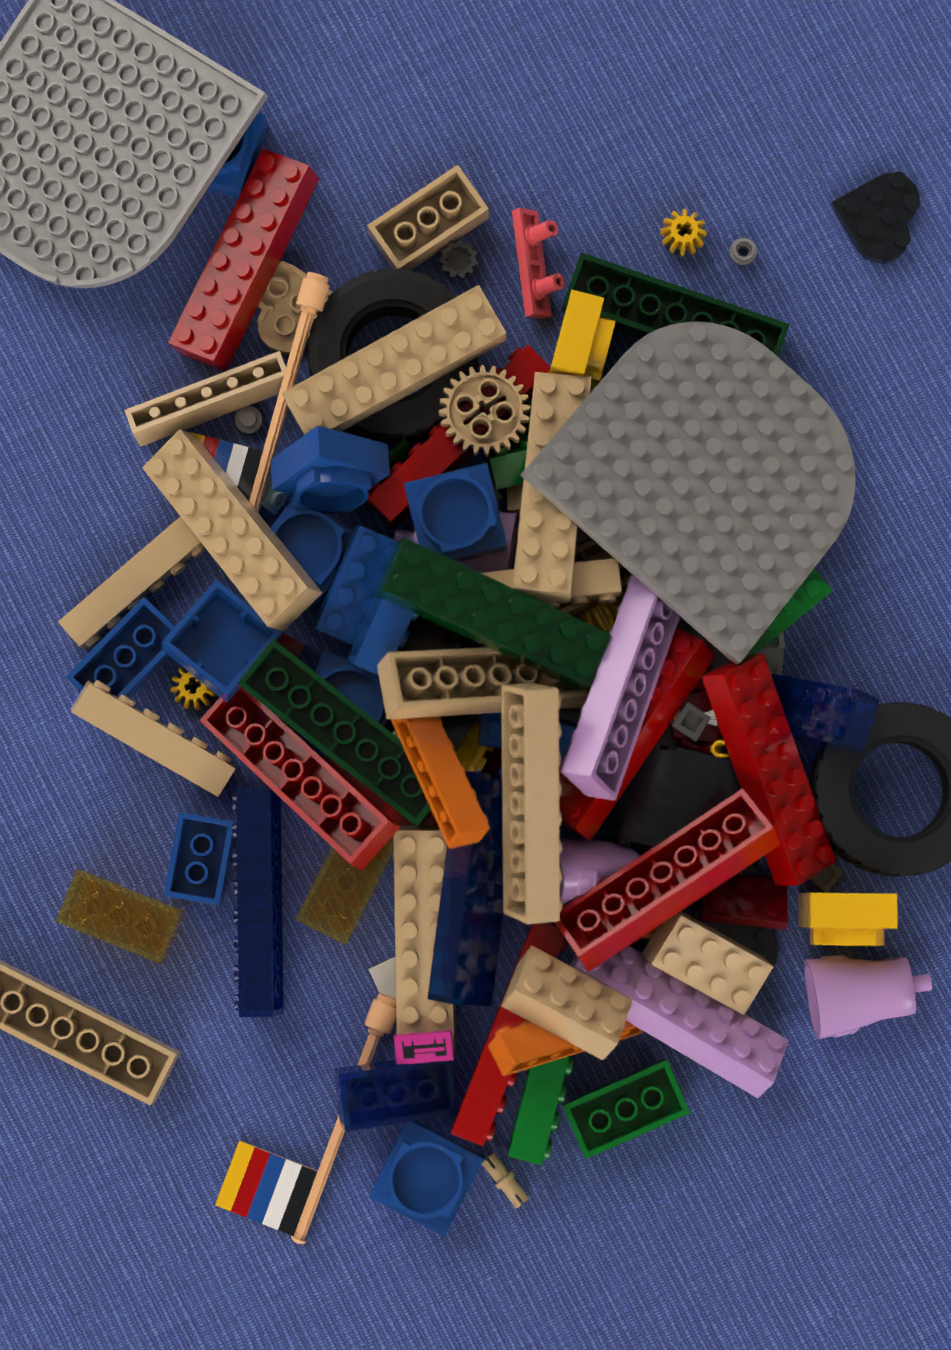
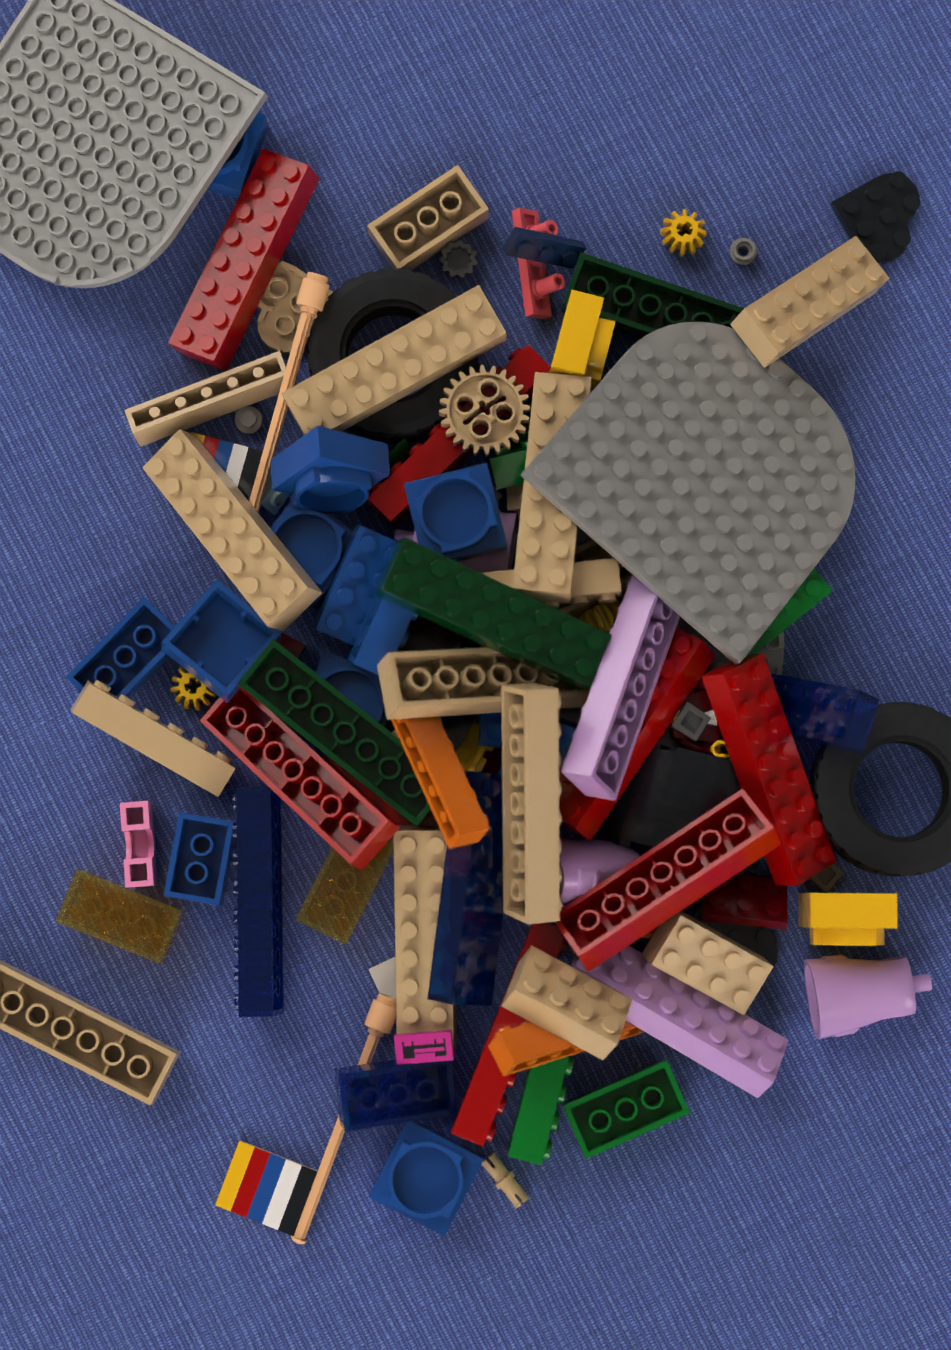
tan brick [58,516,206,650] -> none
none -> bright pink arch [120,801,158,888]
none -> dark blue plate [502,227,586,269]
none -> tan brick [730,236,890,368]

